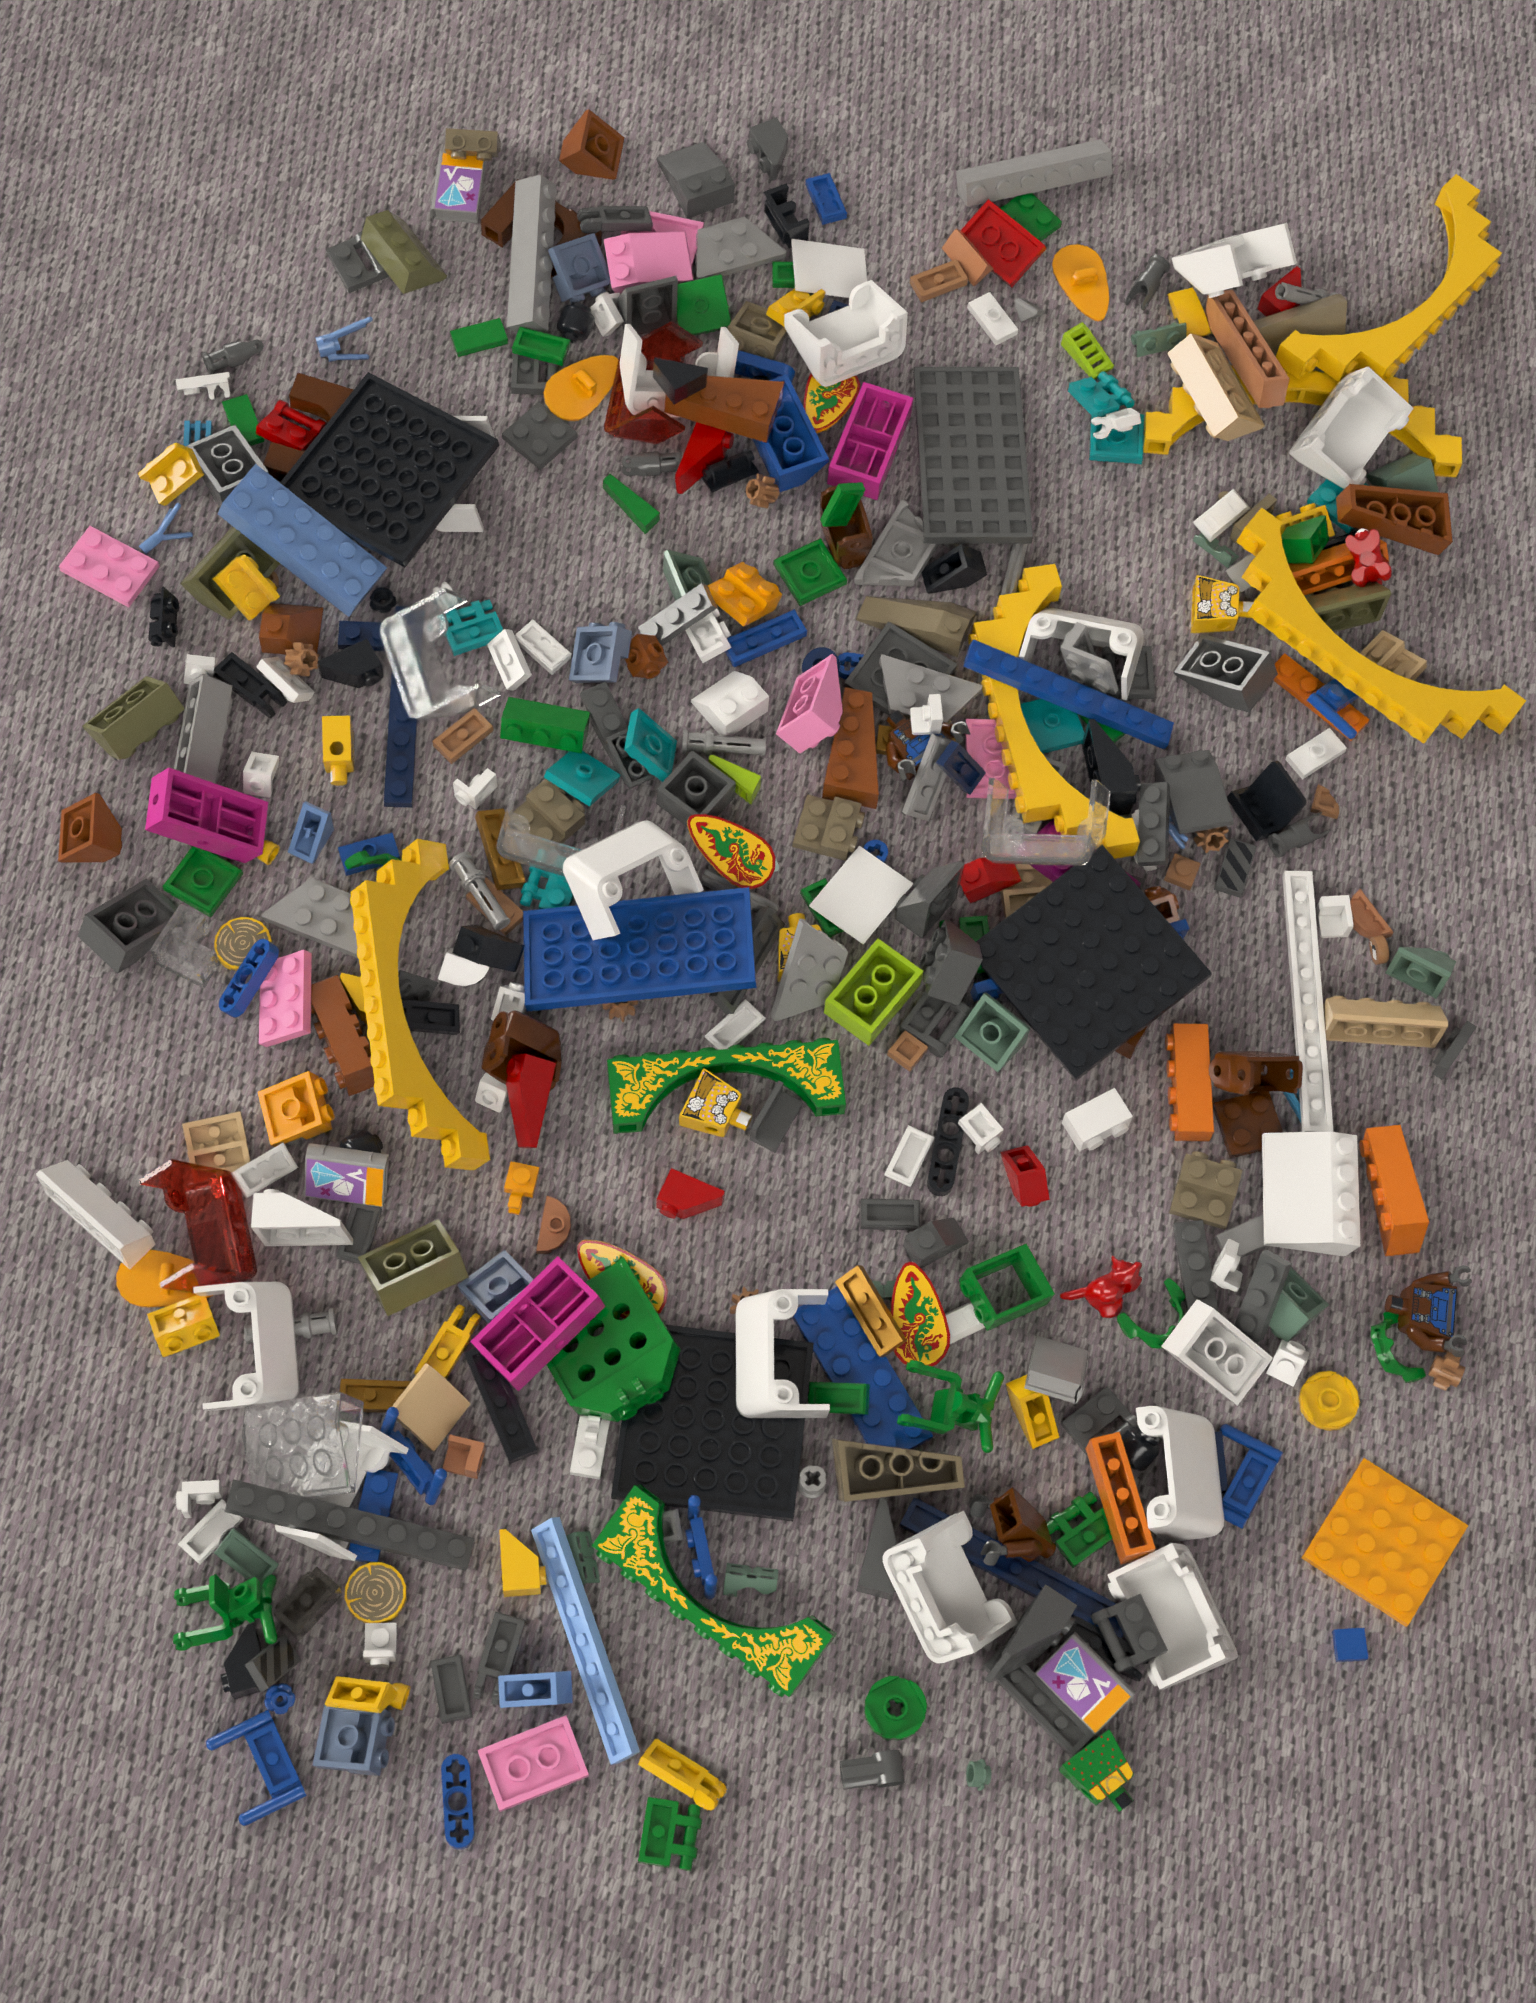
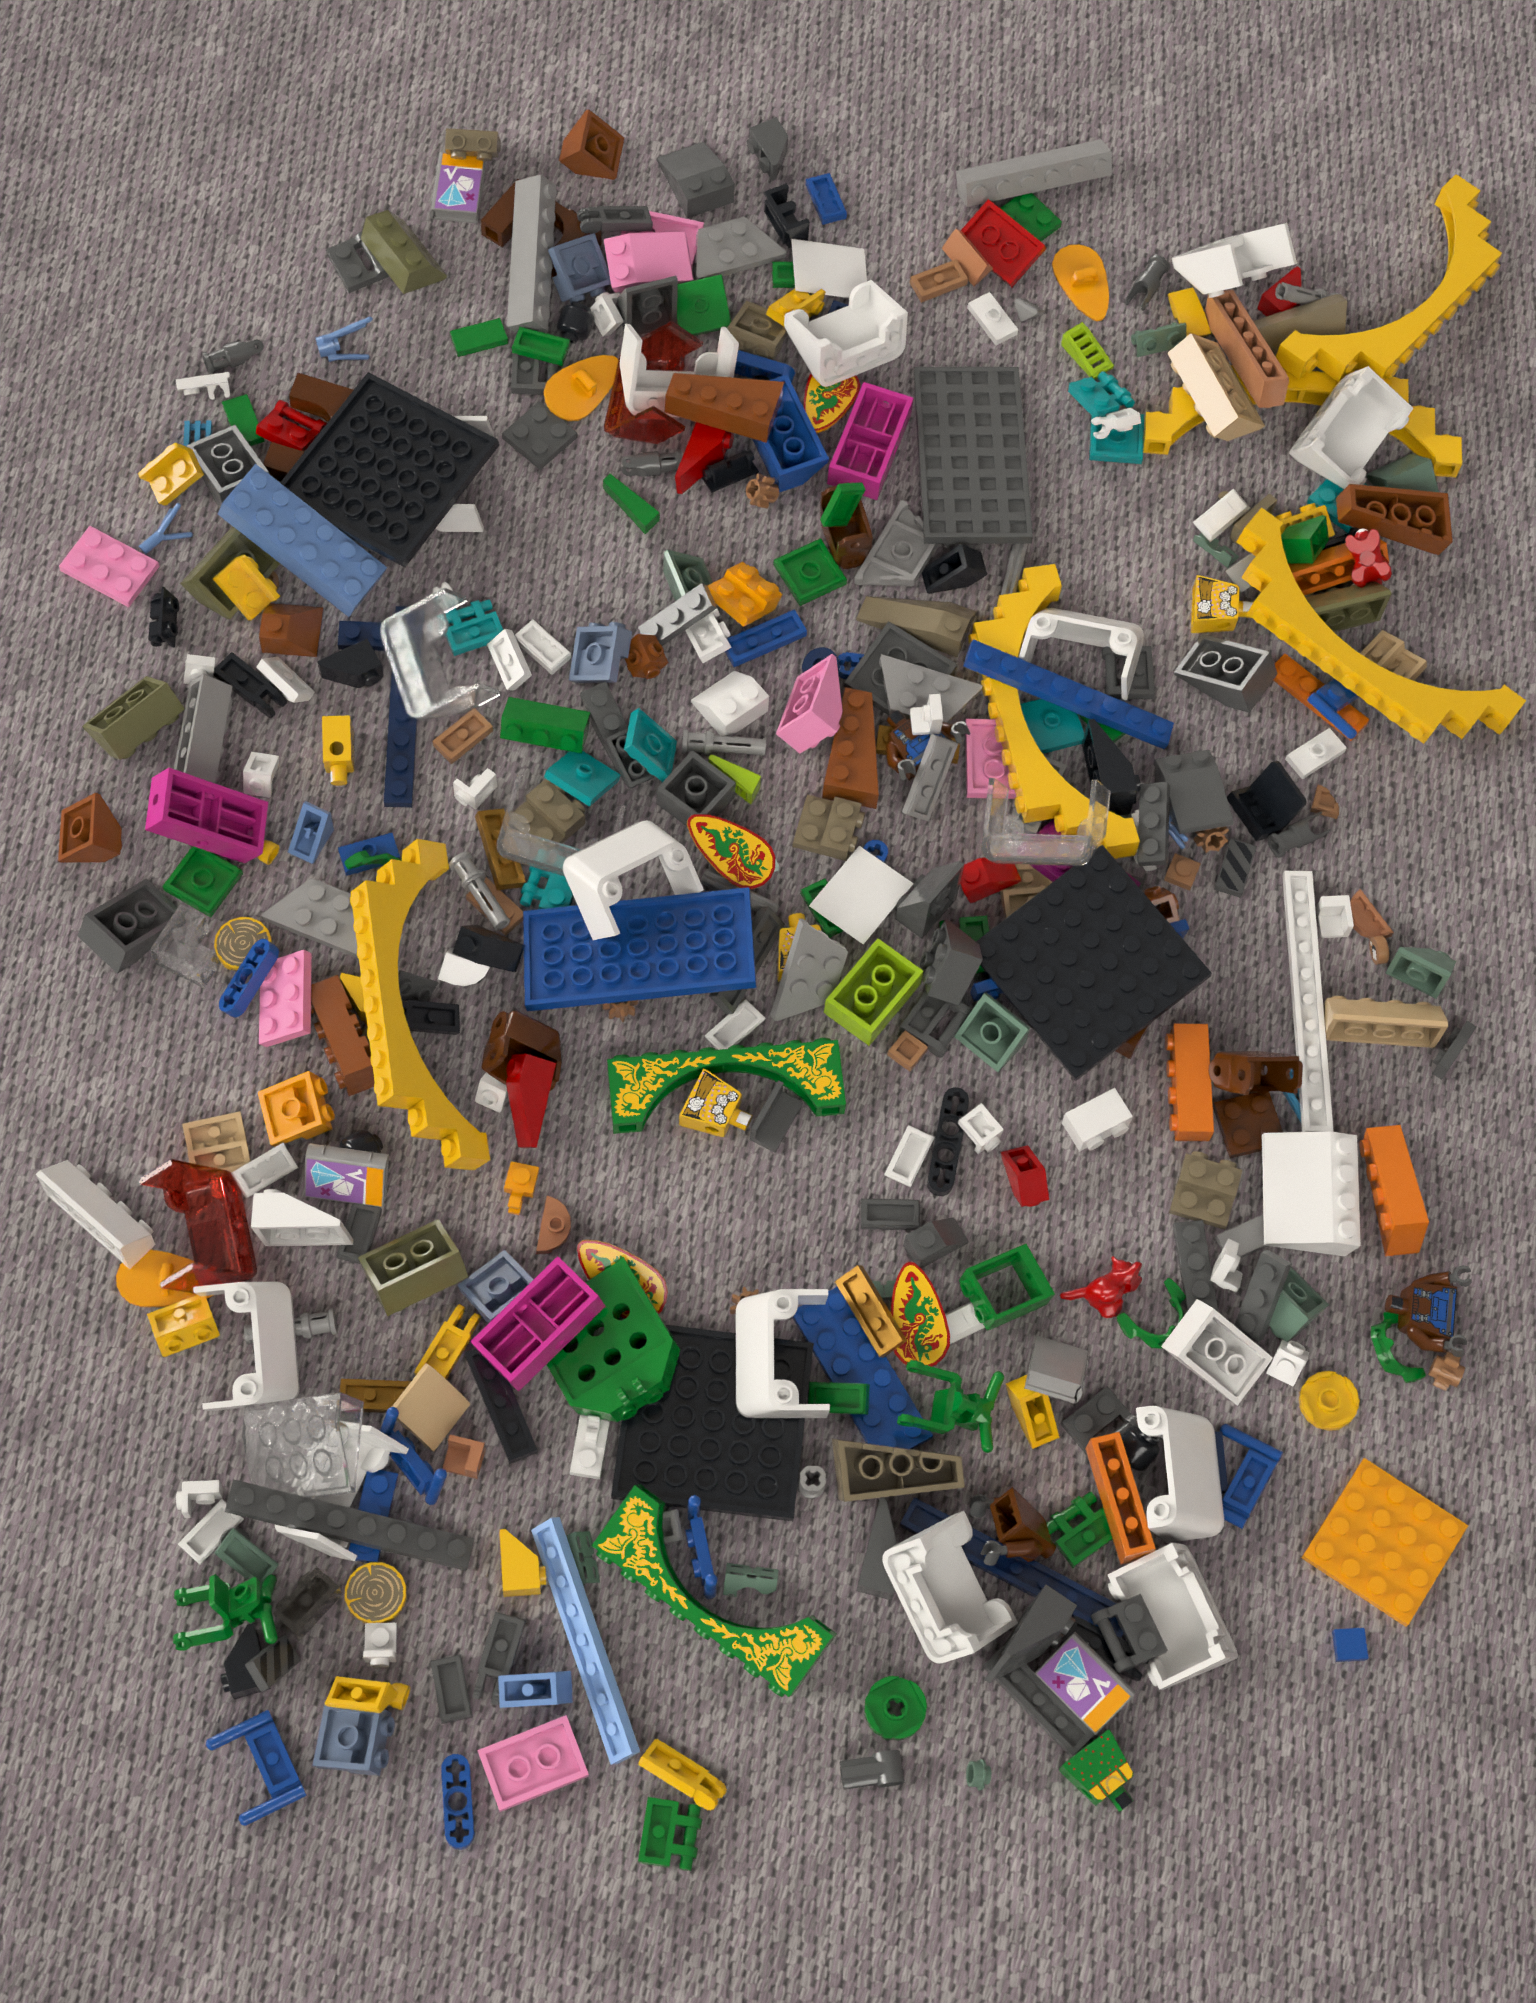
blue plate [264,1683,295,1714] -> none
medium nougat gear [284,642,319,676] -> none
black plate [370,587,397,614] -> none
white bracket [491,982,526,1020] -> none
black slope [653,357,708,404] -> none
red slope [656,1168,725,1219] -> none
dark blue plate [936,740,986,795] -> none
light grey bracket [1060,622,1118,695] -> none

